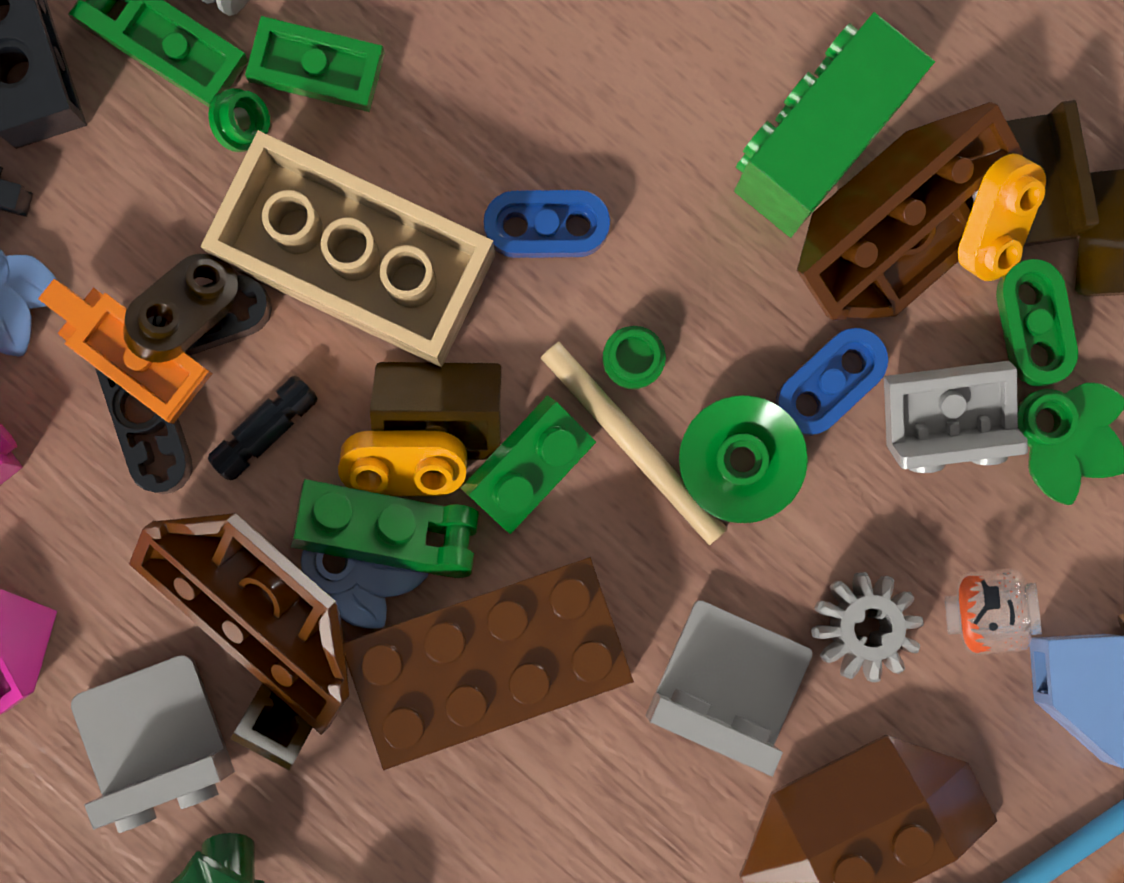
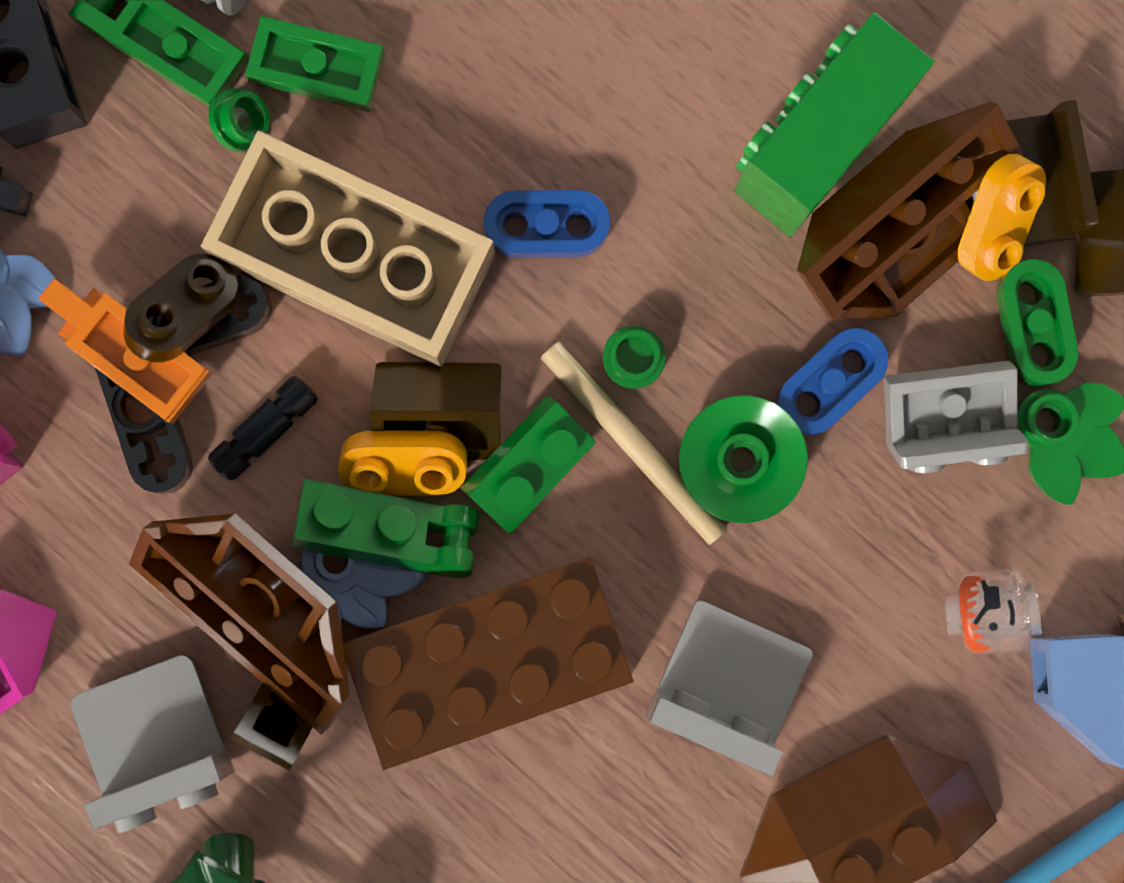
light grey gear [811,572,924,682] -> none

